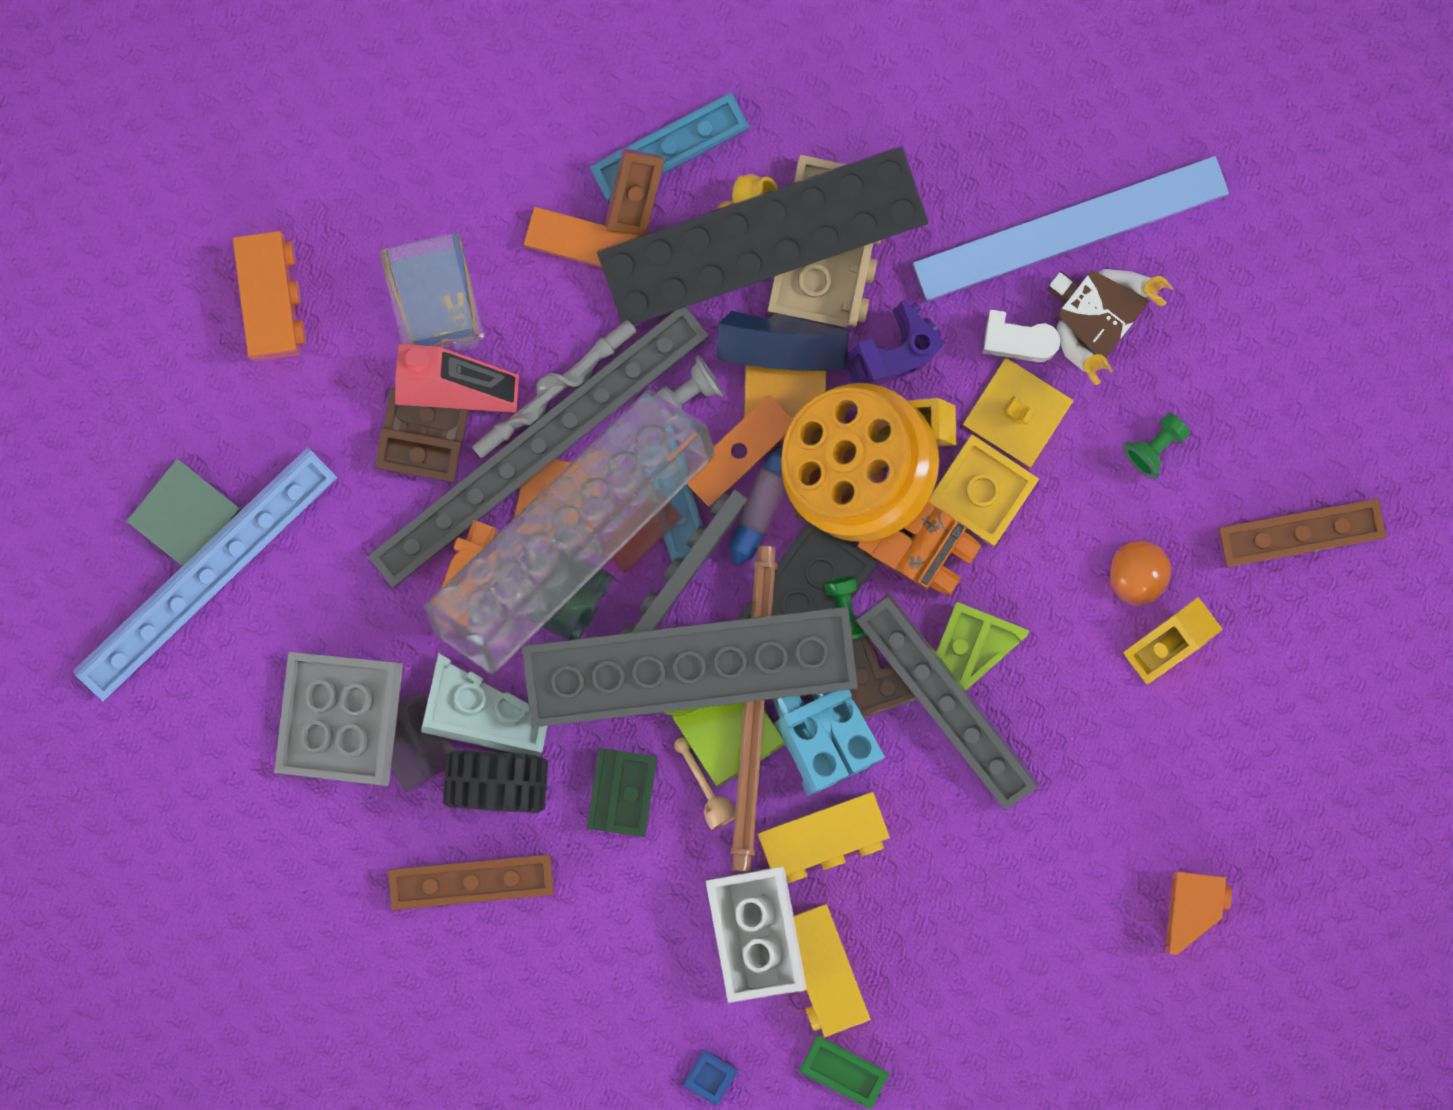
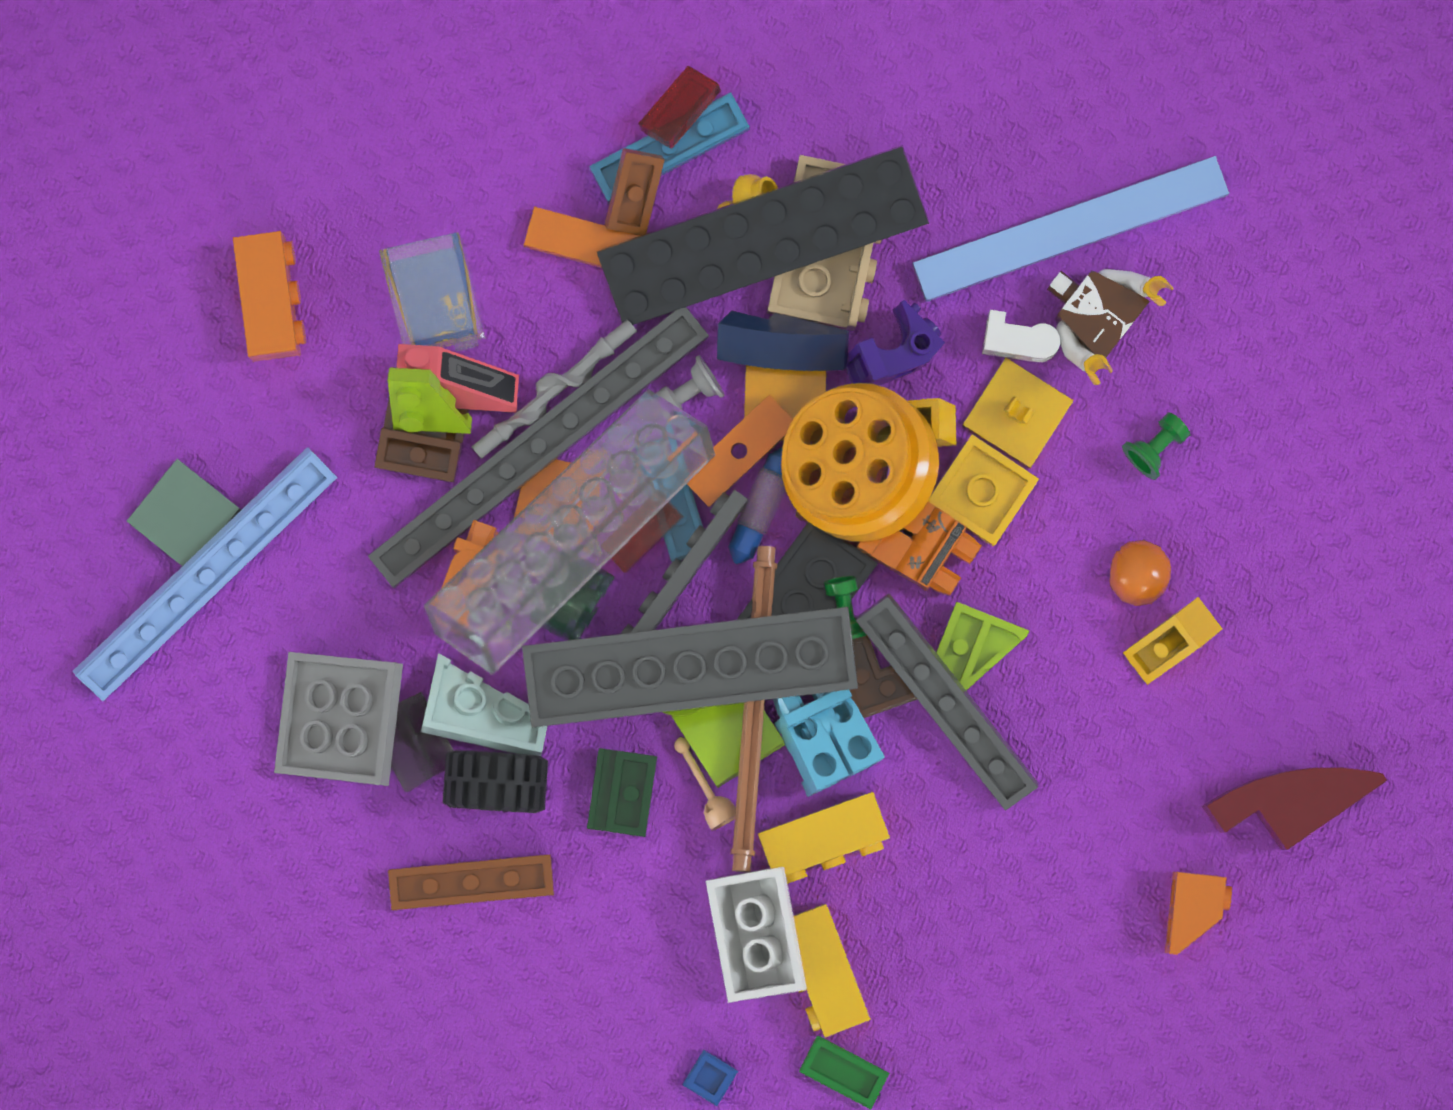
dark orange plate [1218,498,1387,568] -> none
none -> lime wing [388,368,472,434]
none -> clear red tile [638,66,721,149]
none -> dark red slope [1202,767,1388,850]

